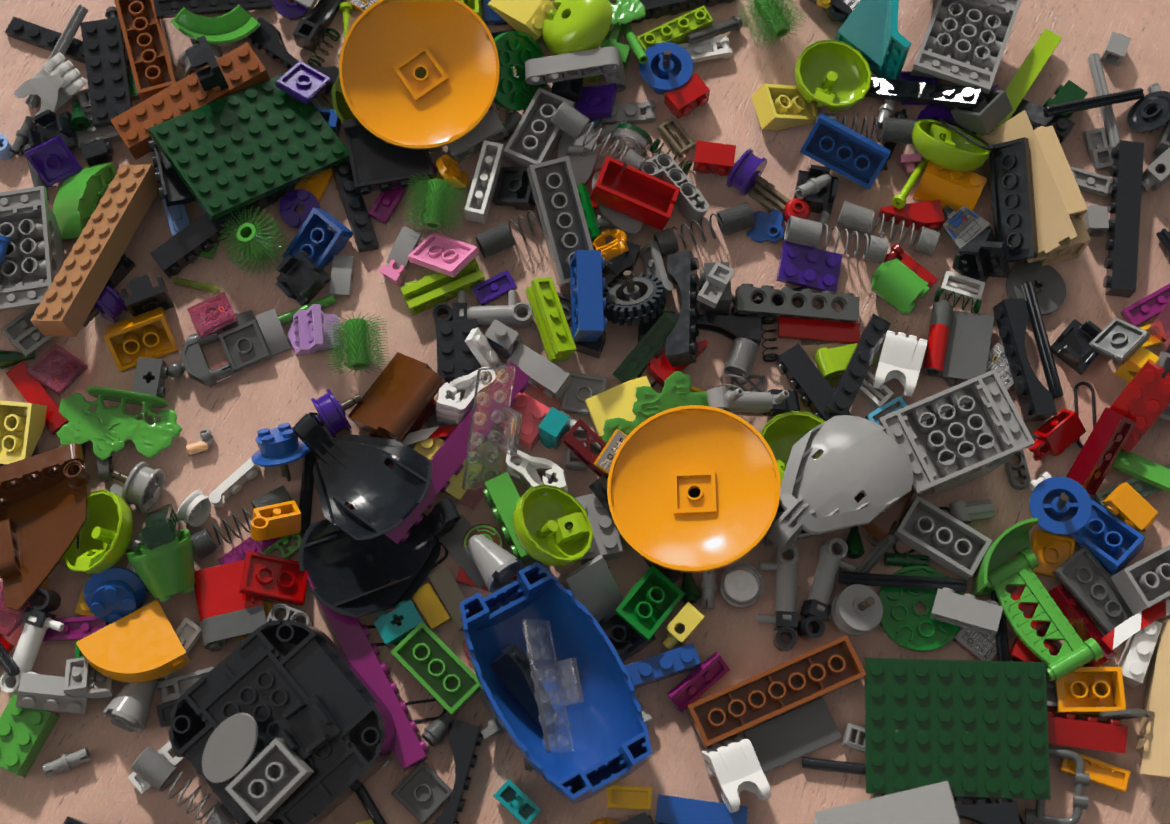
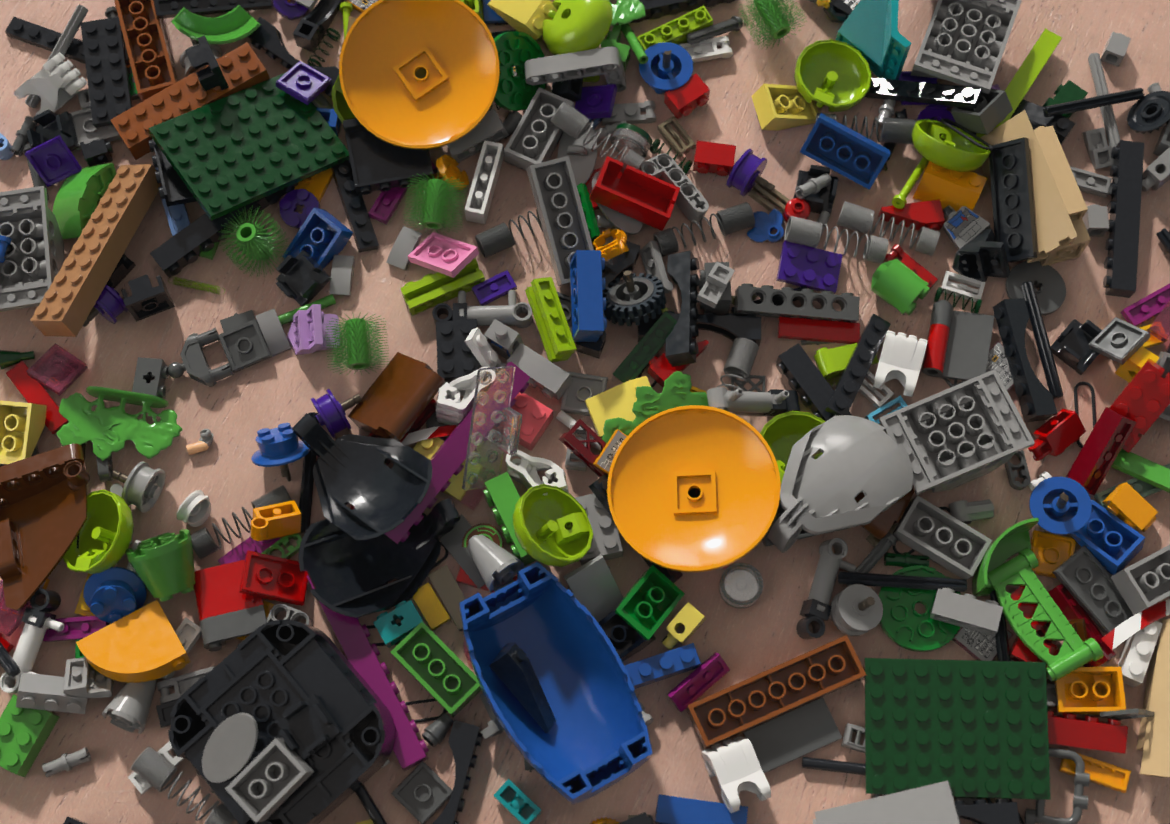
light grey slope [0,307,55,357] -> none
dark green cone [70,99,90,131] -> none
light orange slope [103,306,178,372] -> none
clear green brick [139,503,179,550] -> none
clear pink tile [187,292,238,338] -> none
white plate [209,458,260,509] -> none
bright pink tile [379,260,405,286] -> none
black plate [492,167,536,210] -> none
clear bracket [522,619,584,753] -> none
teal brick [538,407,570,450] -> none
yellow tile [607,785,652,810] -> none
dark green cone [681,572,701,604] -> none
light grey pin [700,569,717,609] -> none
light grey piece [757,545,799,652] -> none
black piece [761,315,779,362] -> none
dark green cone [846,526,865,559] -> none
bright pink tile [897,154,921,174] -> none

